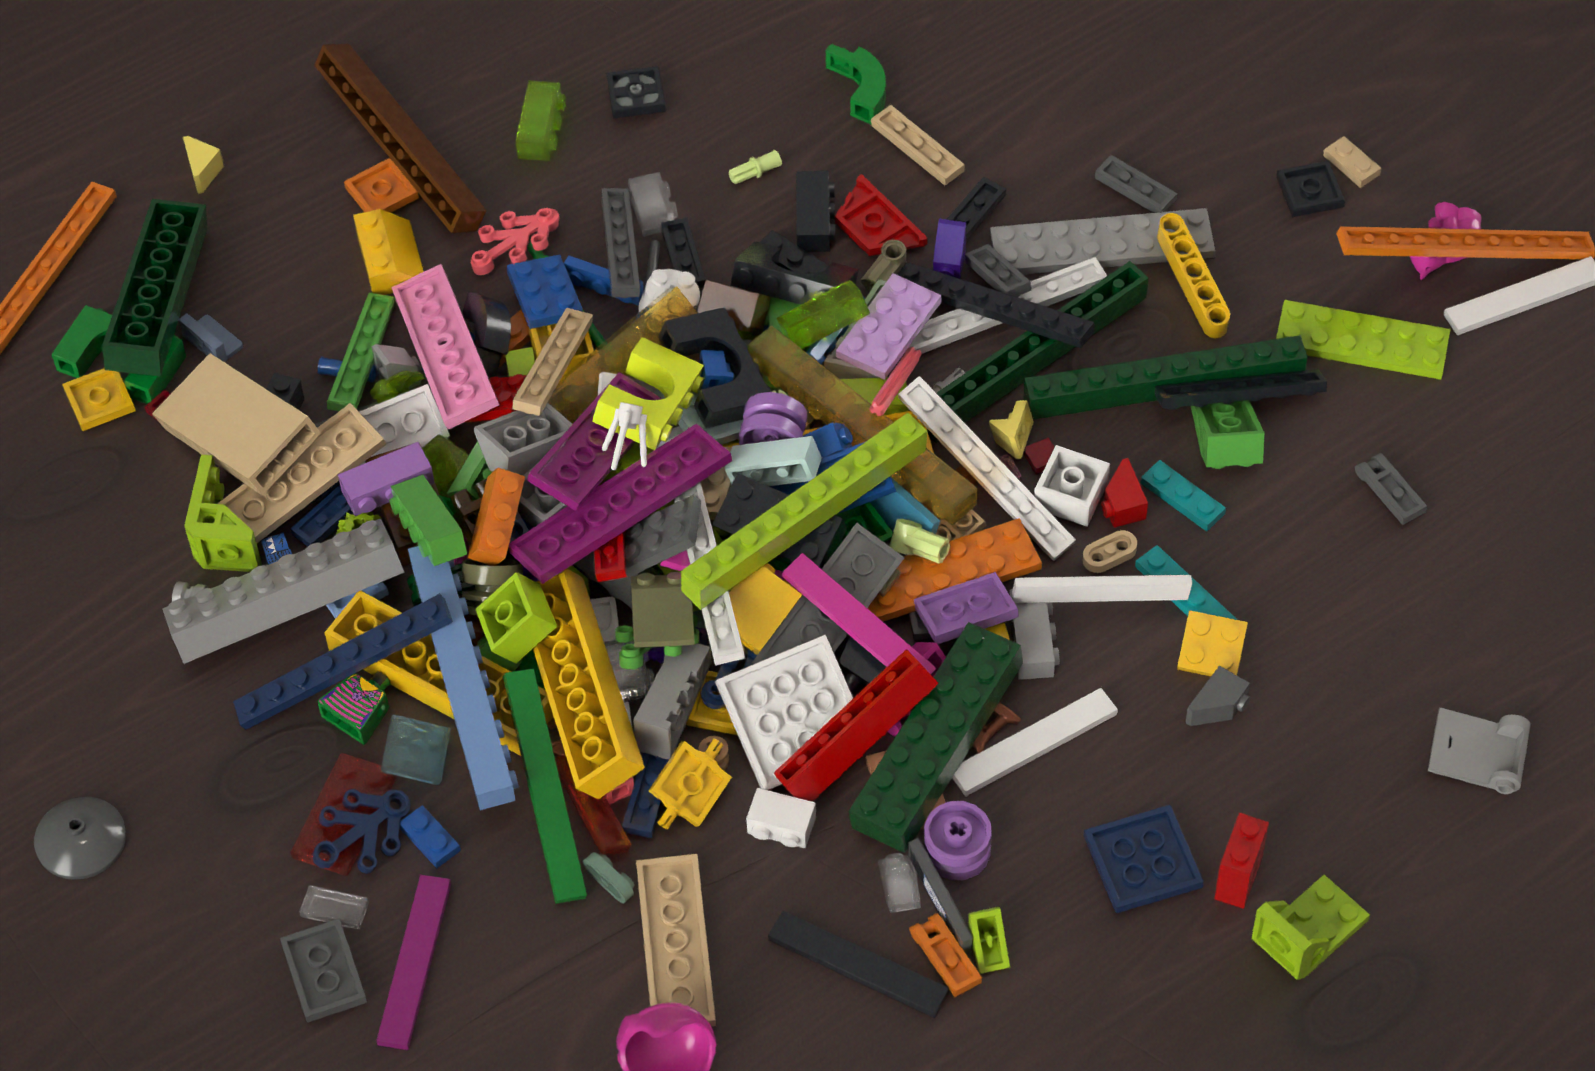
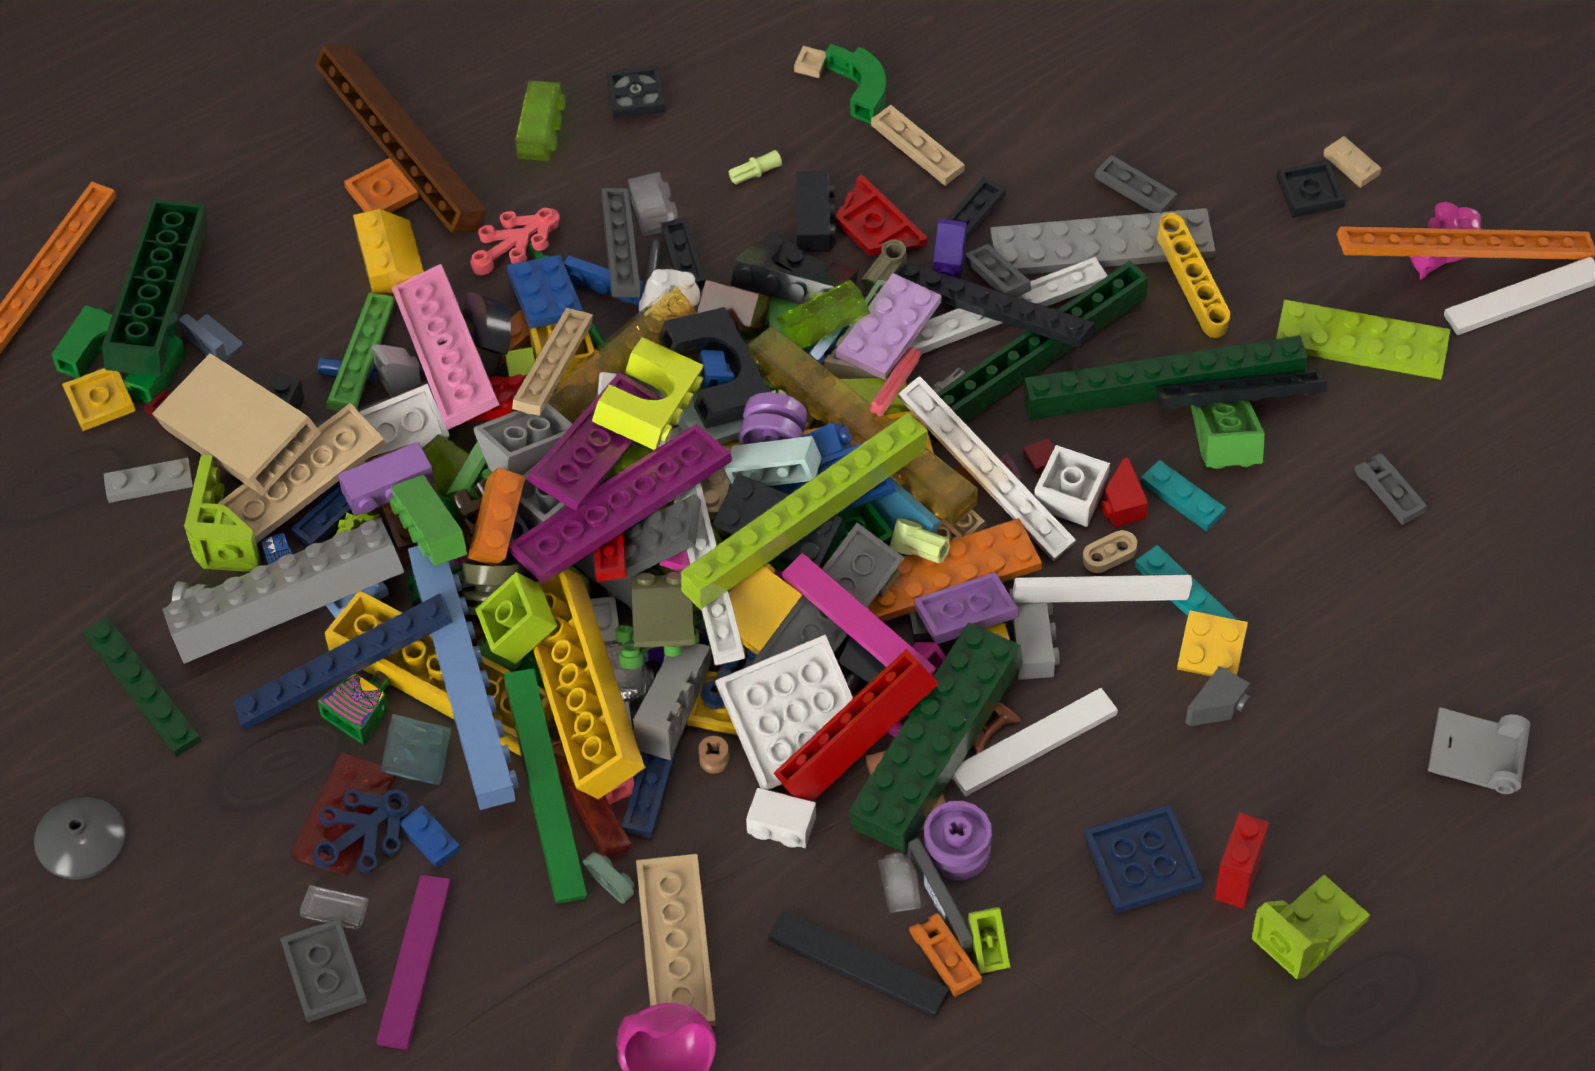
light yellow slope [183,136,224,194] -> none
clear neon green plate [370,371,425,403] -> none
white plant [602,402,647,470] -> none
yellow plate [649,739,732,829] -> none
light yellow slope [989,400,1034,459] -> none
none -> dark green plate [82,616,201,757]
none -> light grey plate [104,458,193,503]
none -> tan plate [794,46,826,78]

